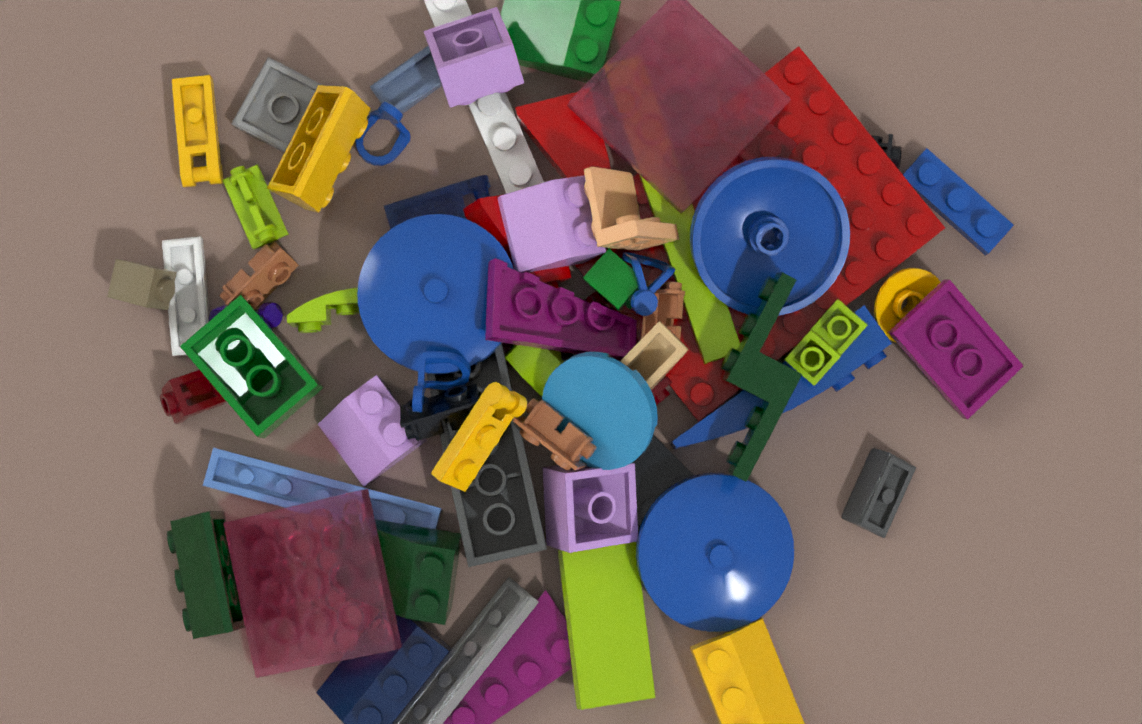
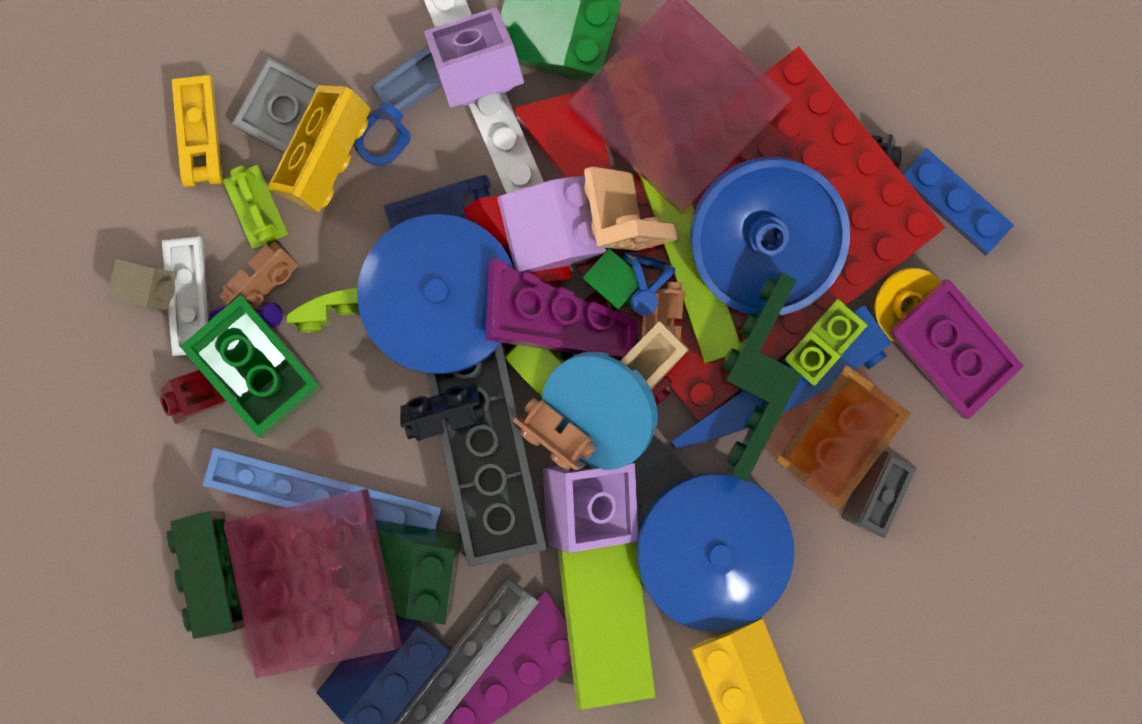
lavender slope [318,375,427,487] -> none
blue piece [412,351,471,412] -> none
yellow plate [431,382,527,492] -> none
none -> clear orange slope [775,365,911,509]

